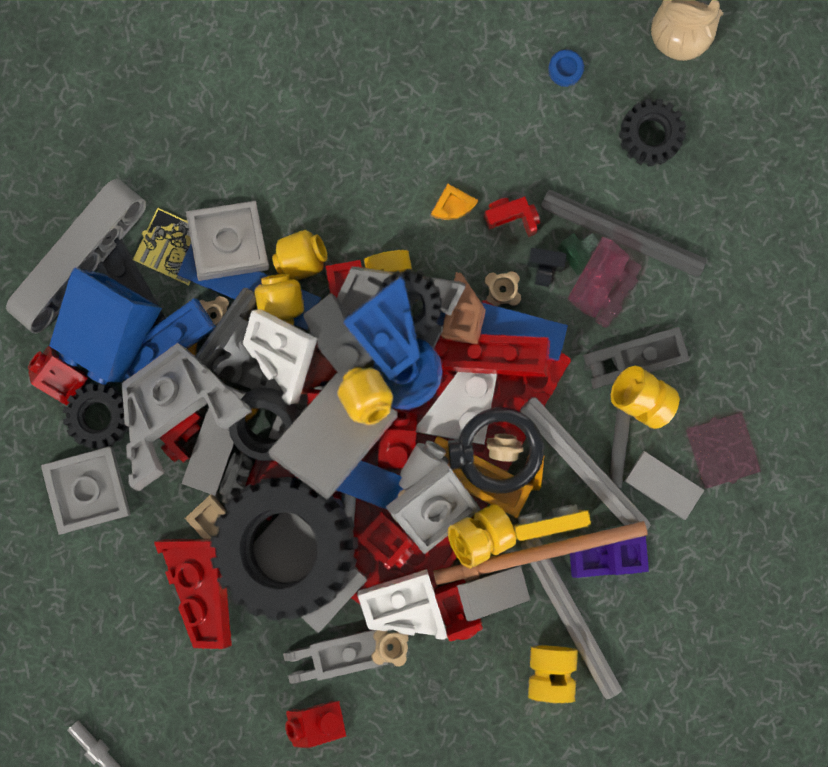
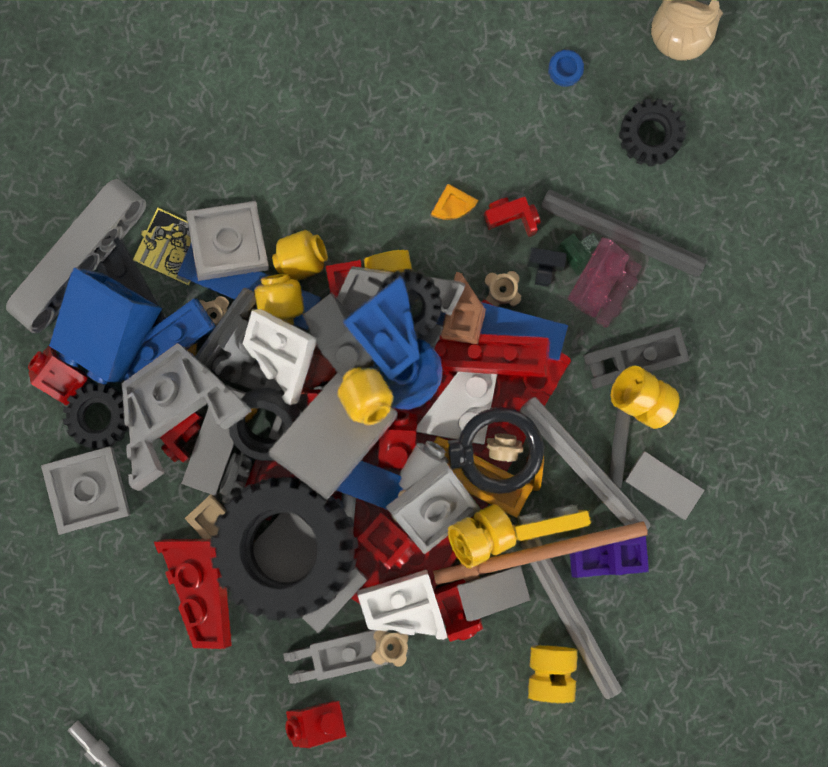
clear pink piece [686,412,761,489] -> none

